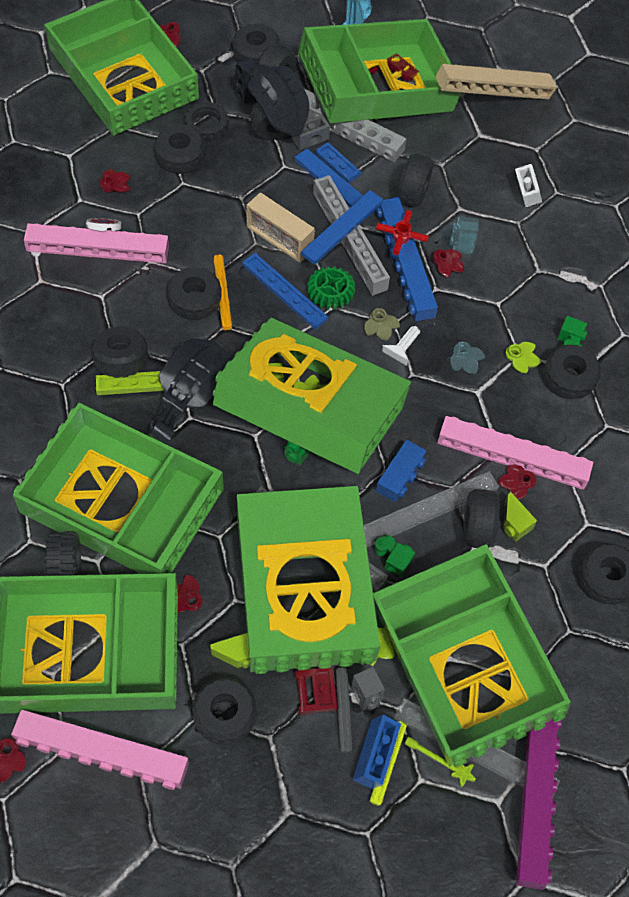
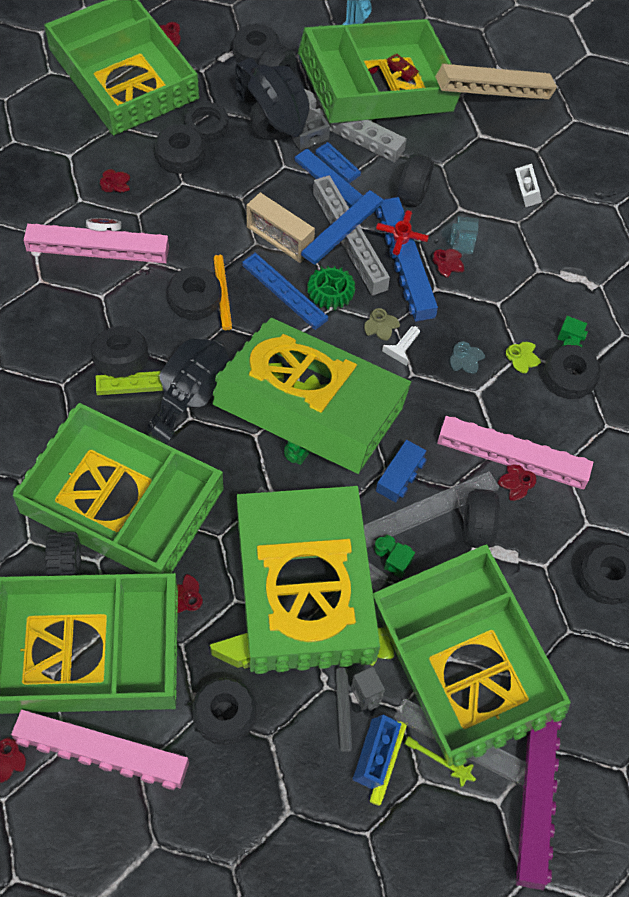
dark red plate [294,667,337,715] -> none
lime slope [503,492,537,541] -> none

